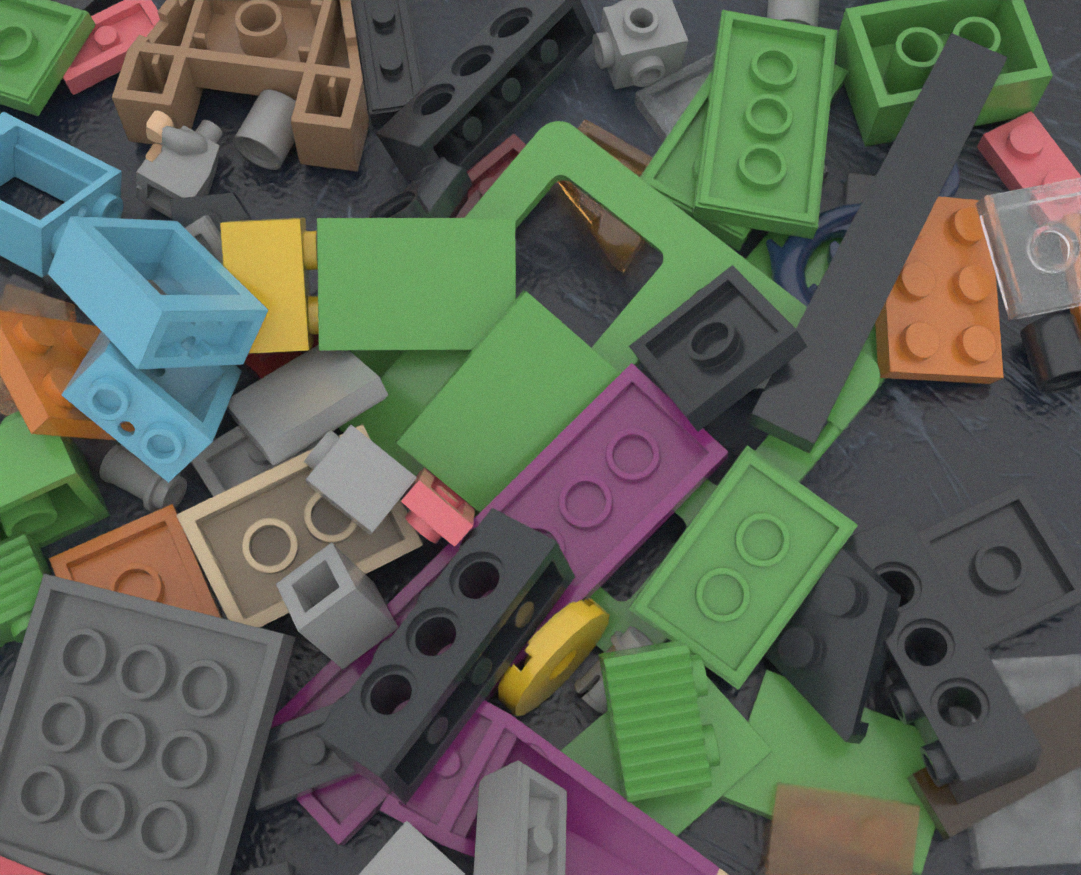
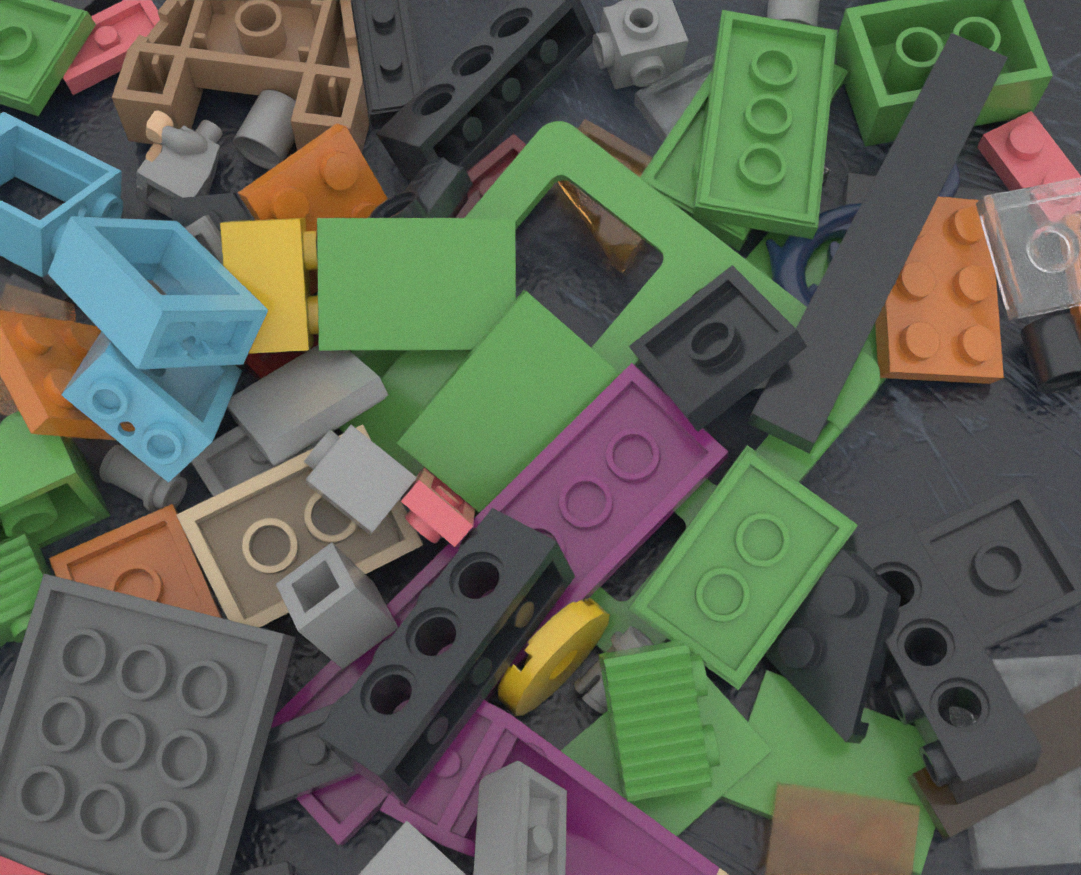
none -> orange plate [238,123,388,295]

